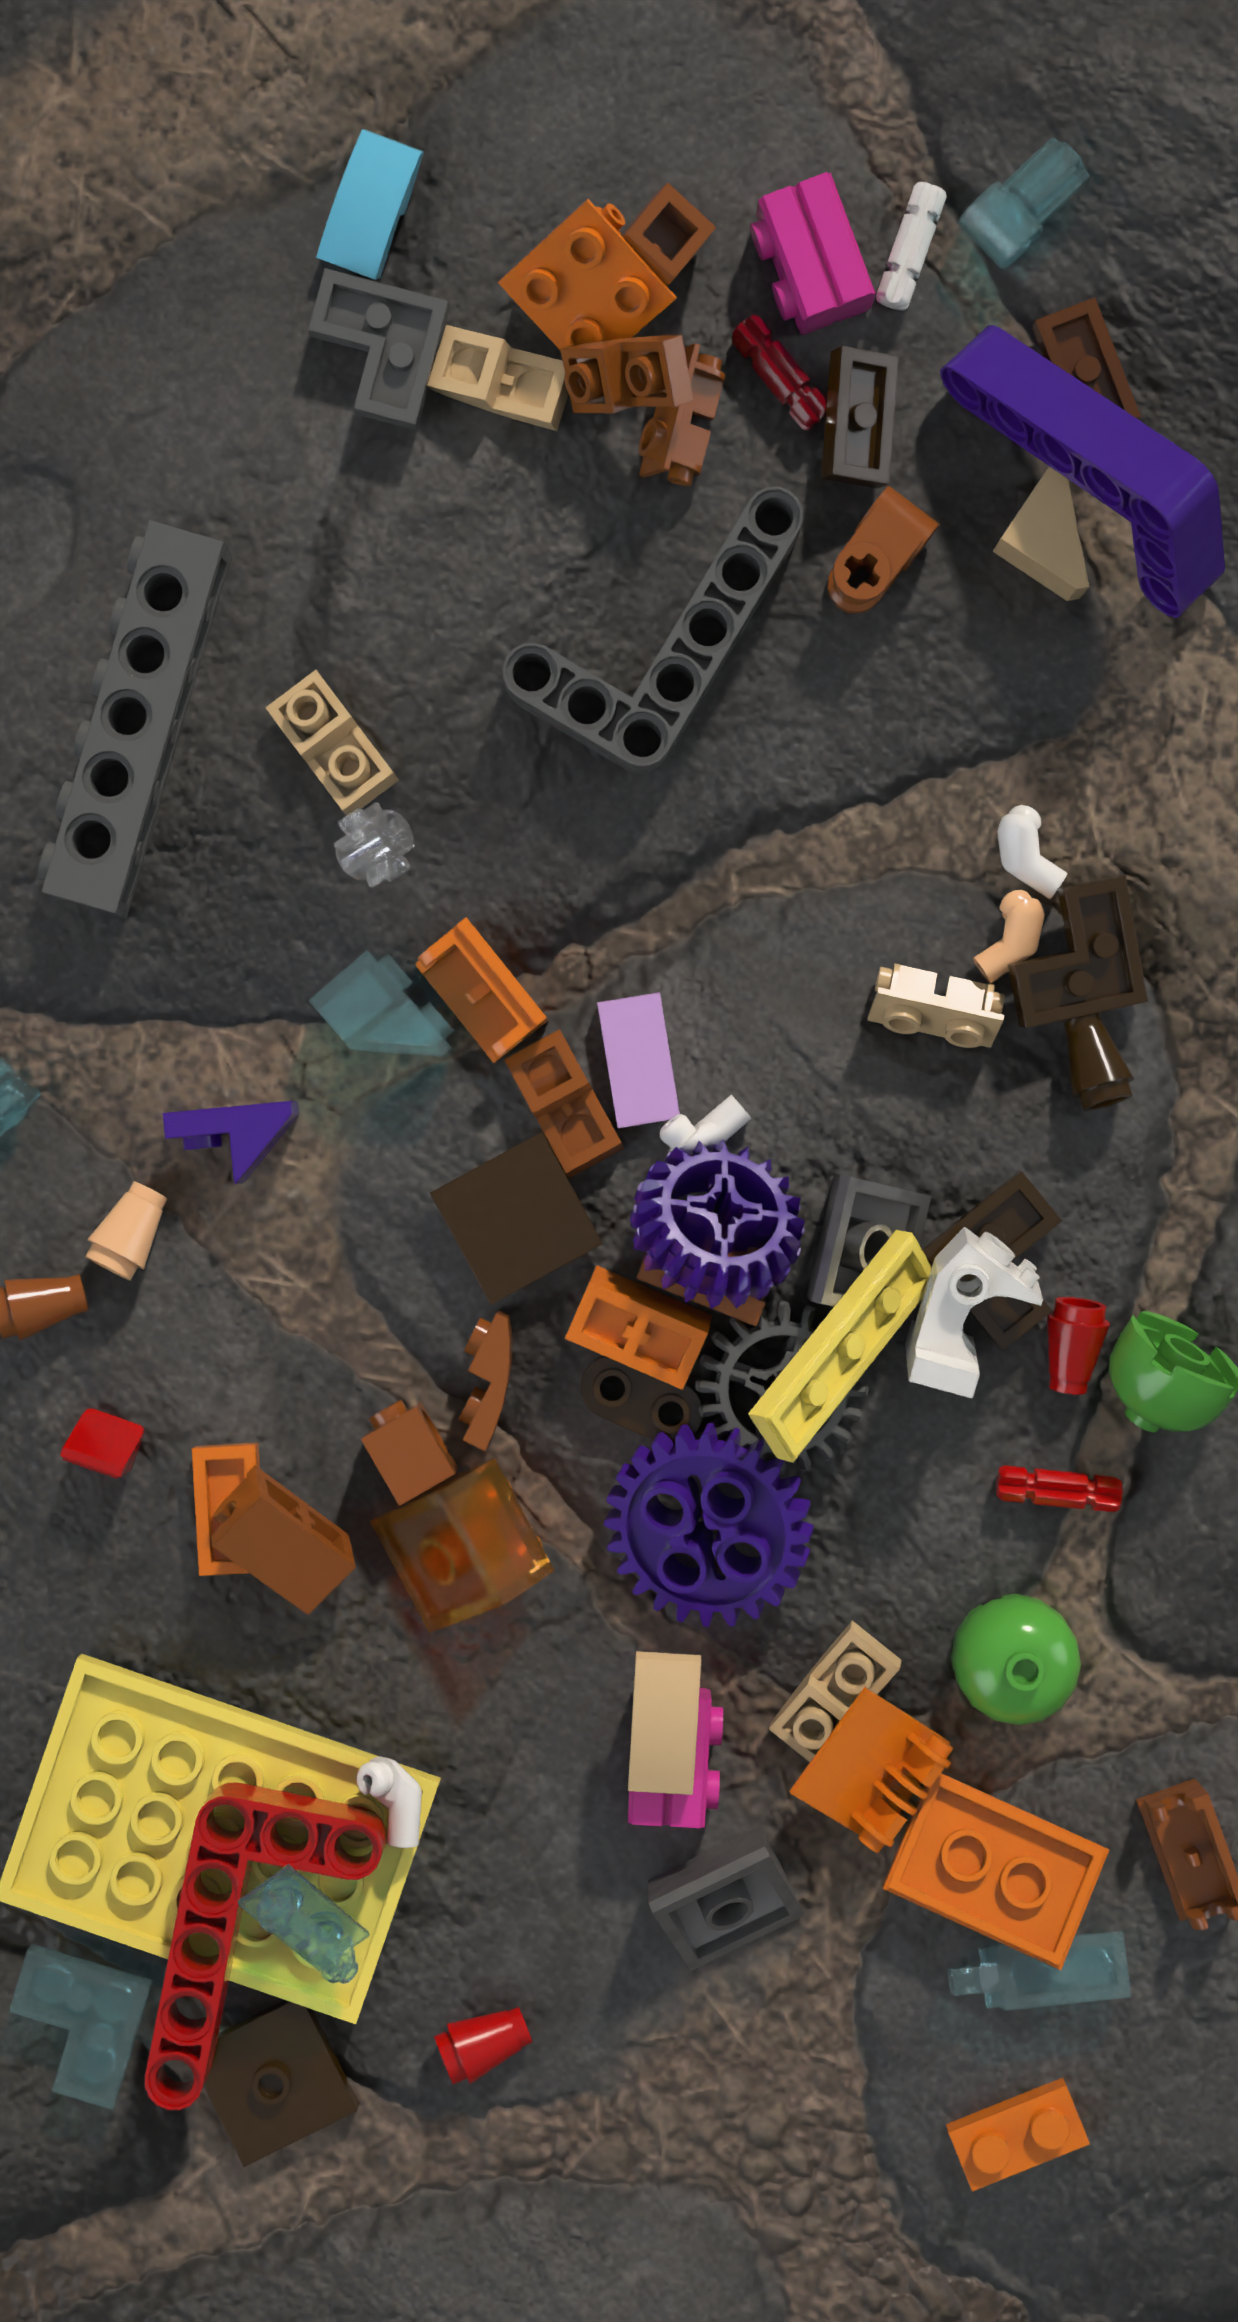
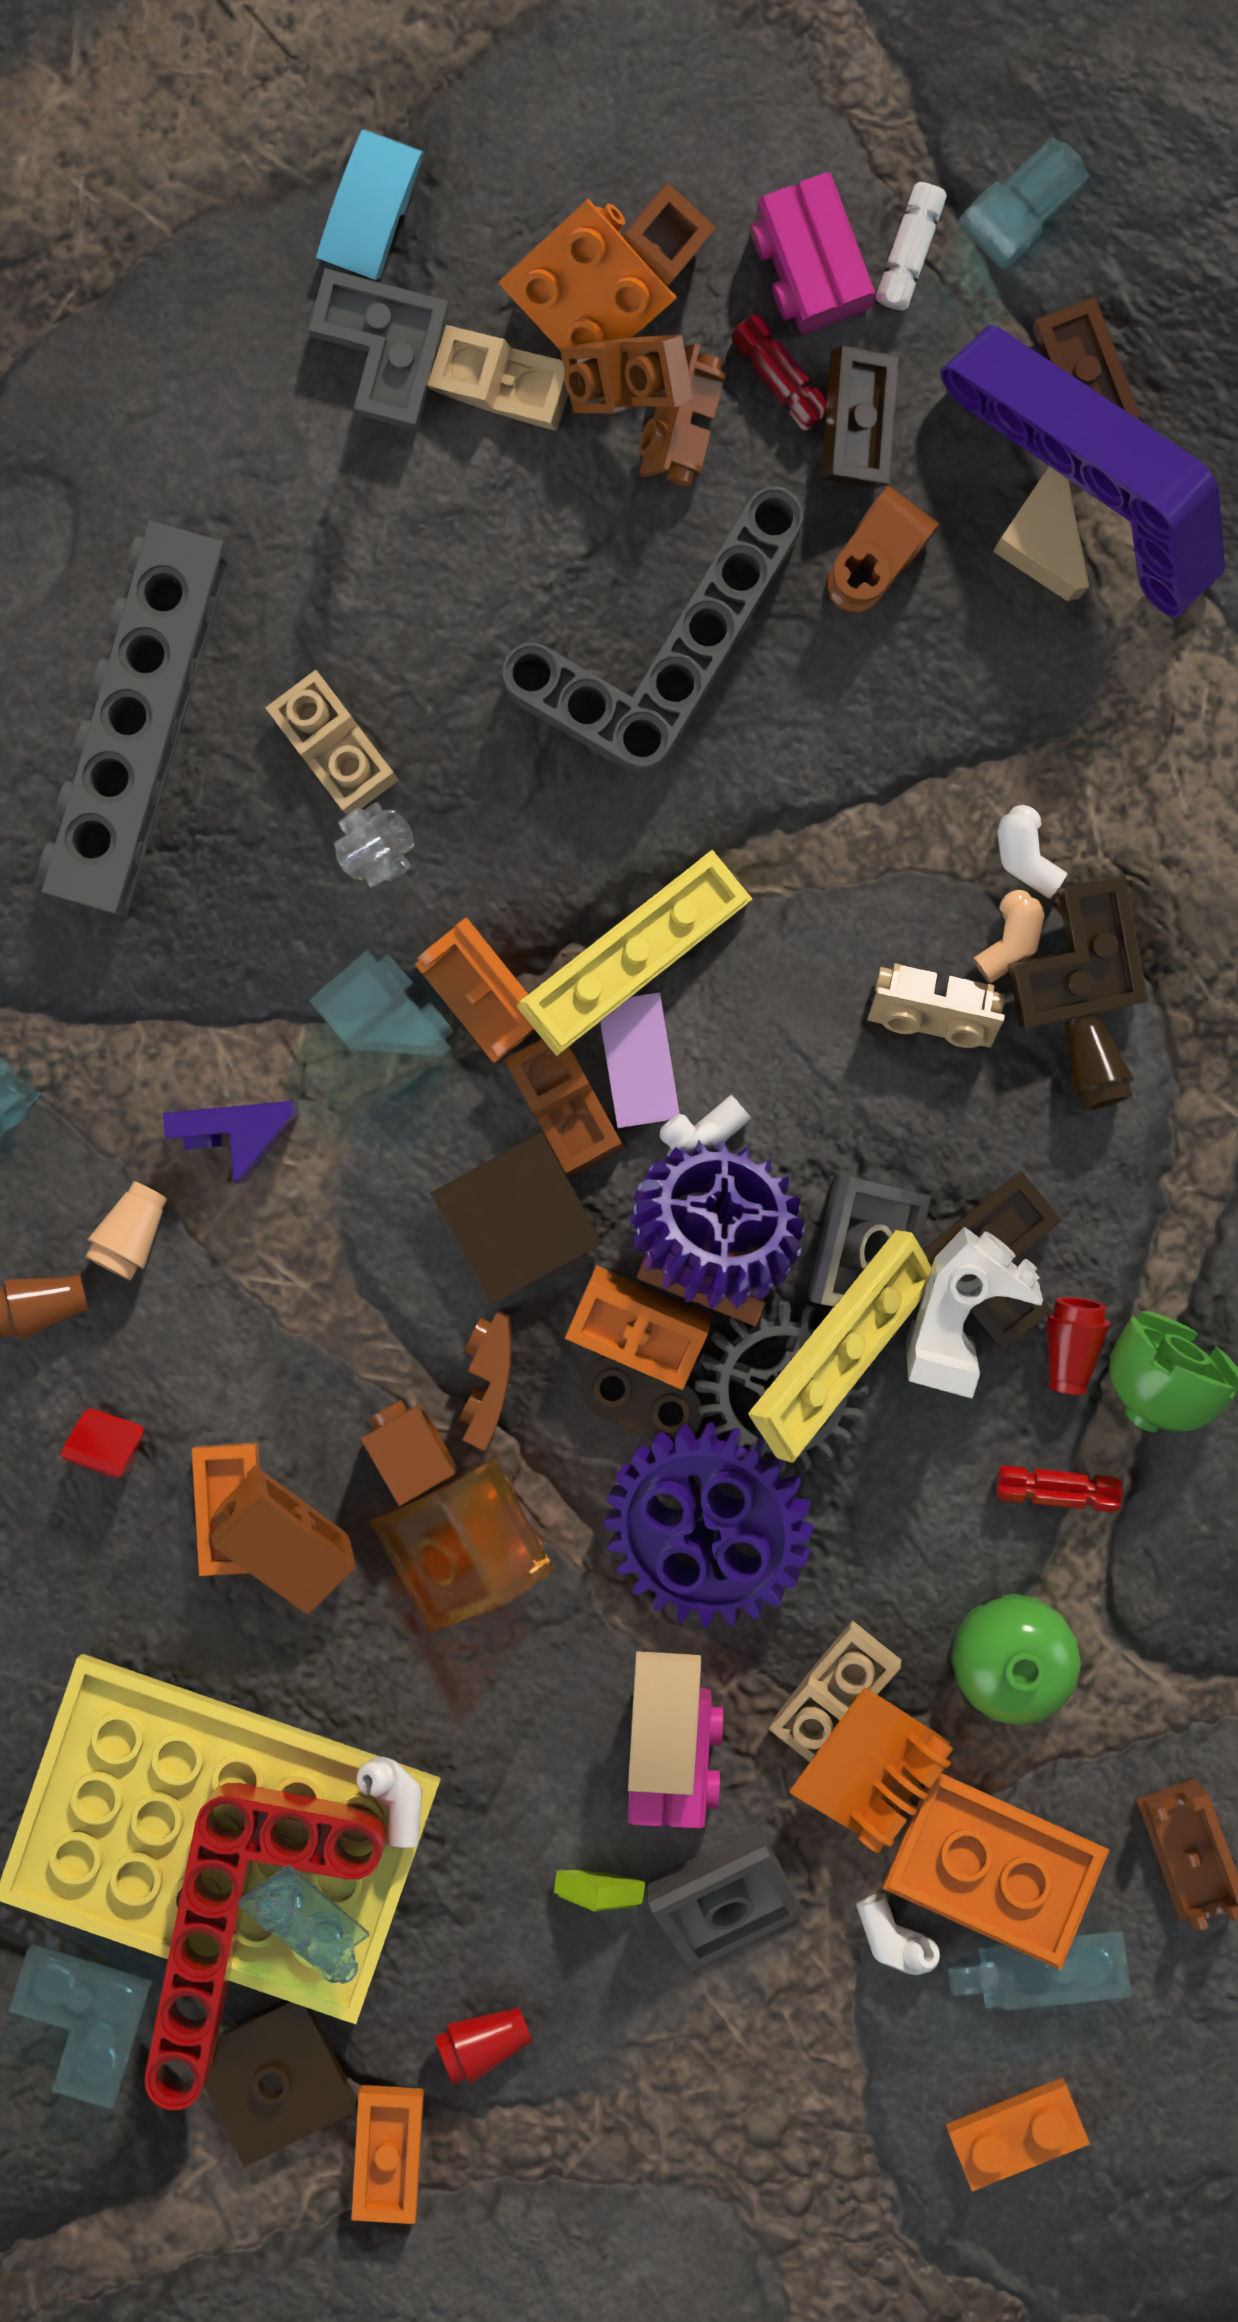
none -> orange plate [351,2085,424,2224]
none -> light yellow tile [516,850,752,1056]
none -> lime tile [554,1870,645,1912]
none -> white arm [856,1894,940,1975]

